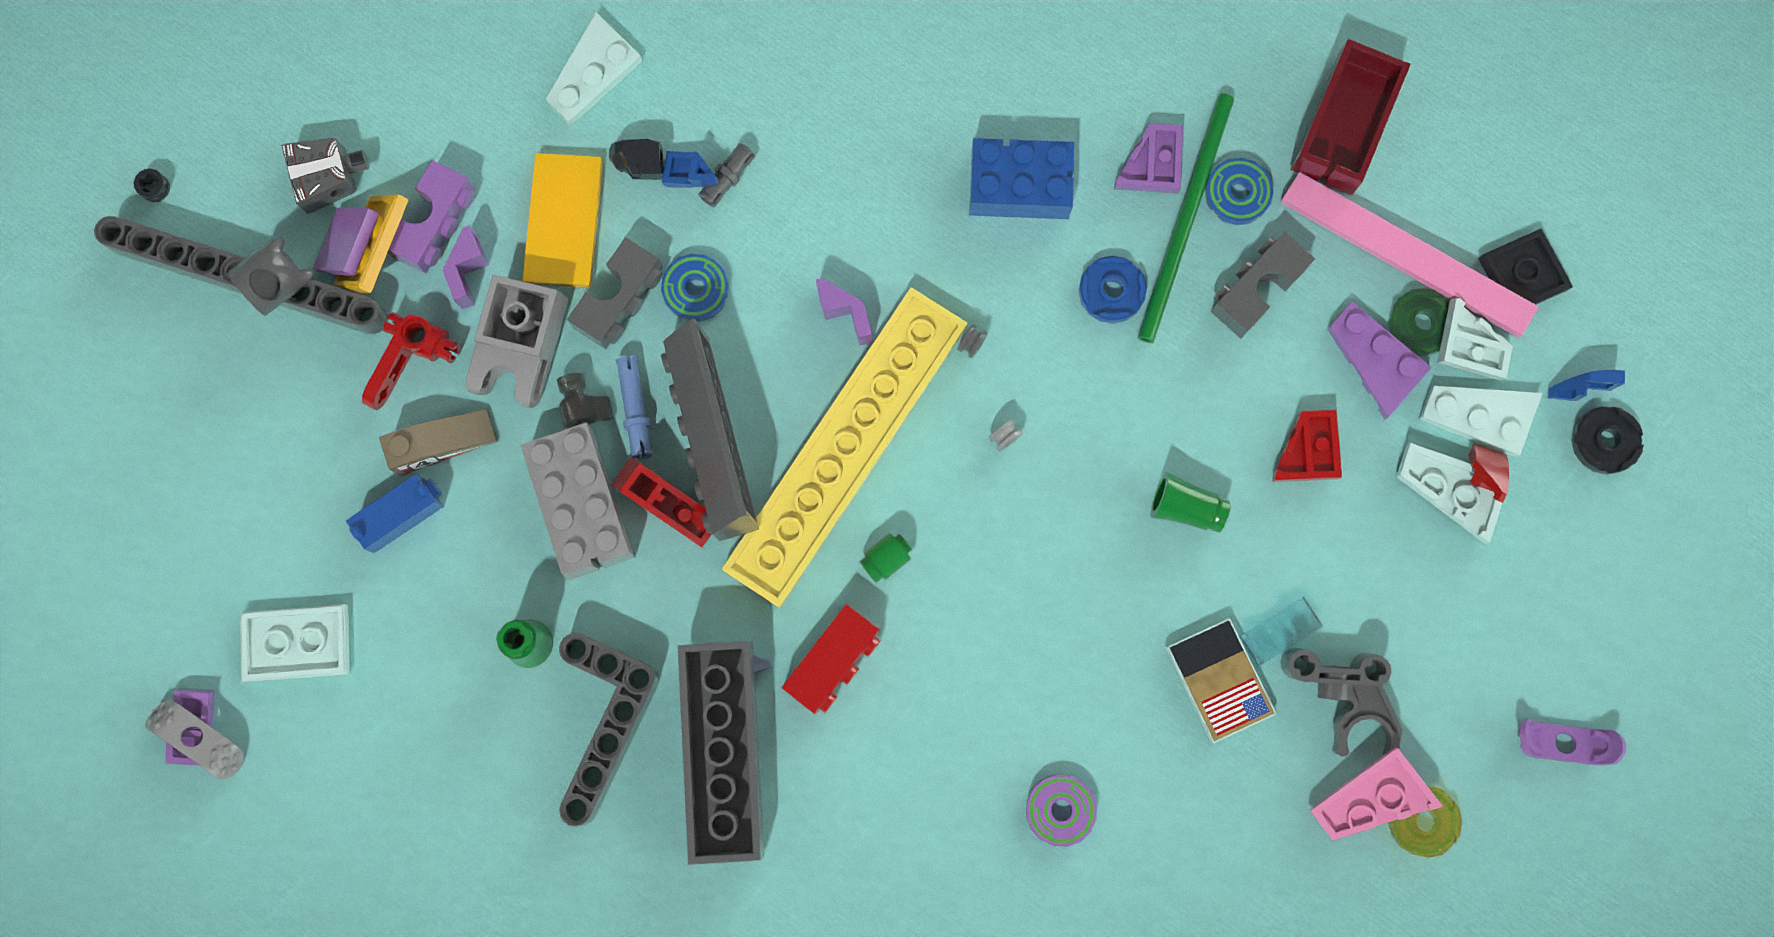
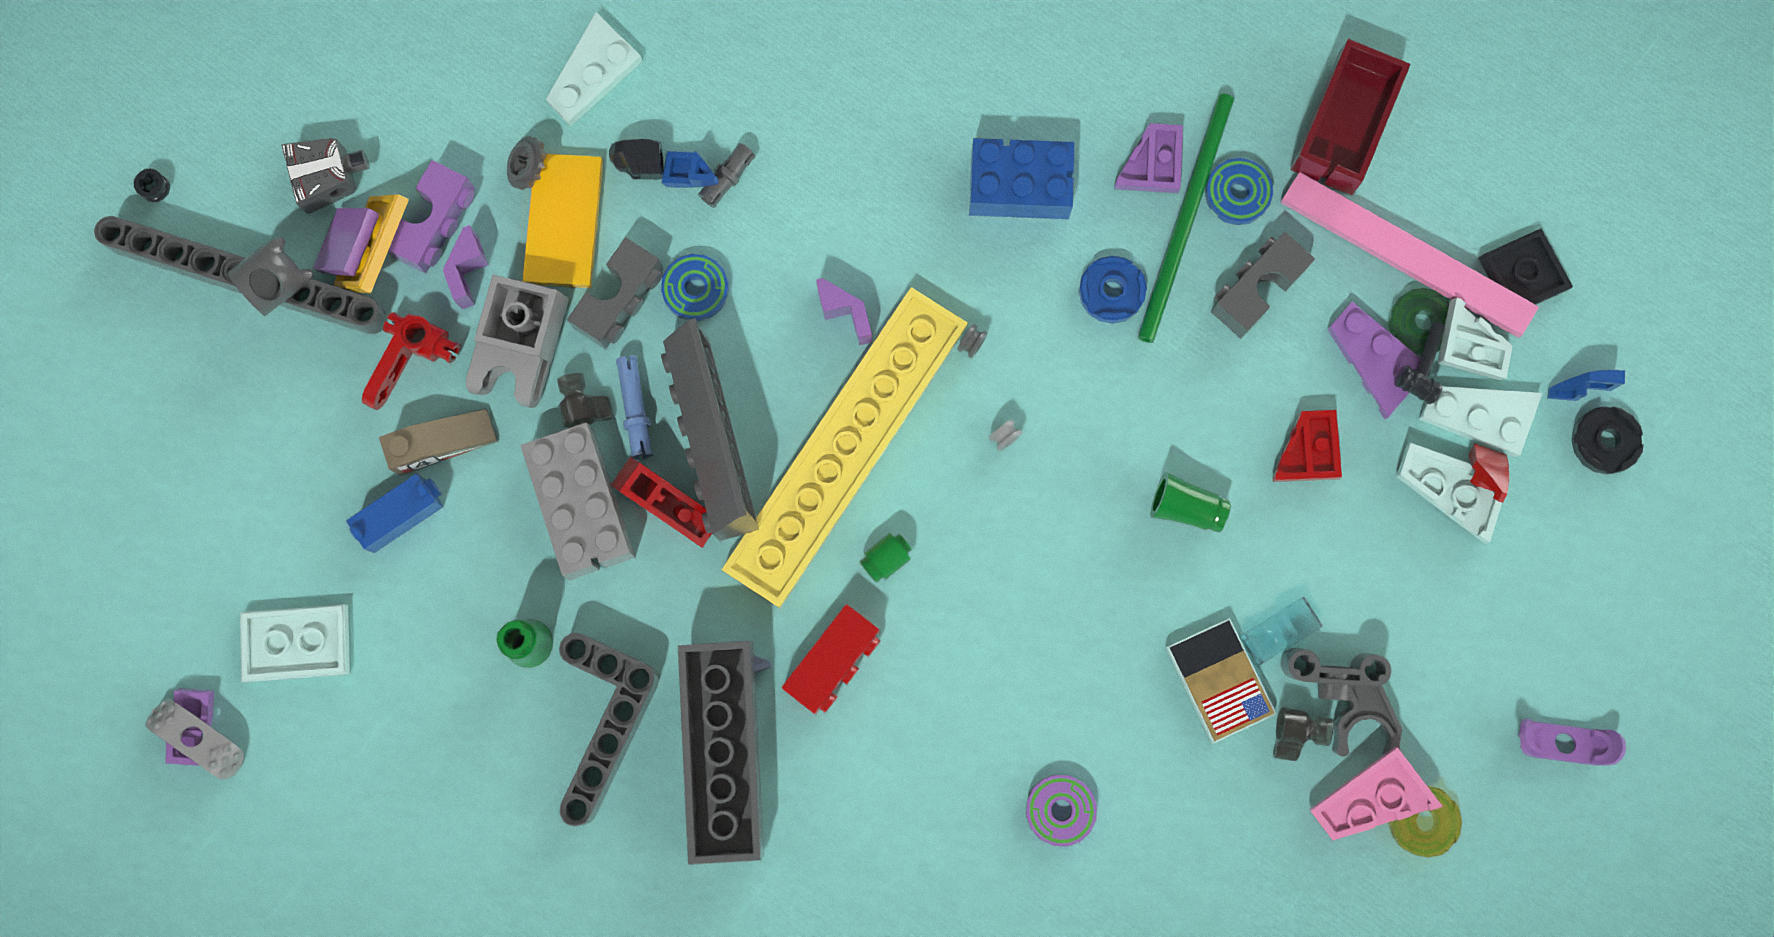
none -> dark grey gear [507,136,547,190]
none -> clear smoke piece [1273,707,1334,762]
none -> black piece [1394,322,1445,404]

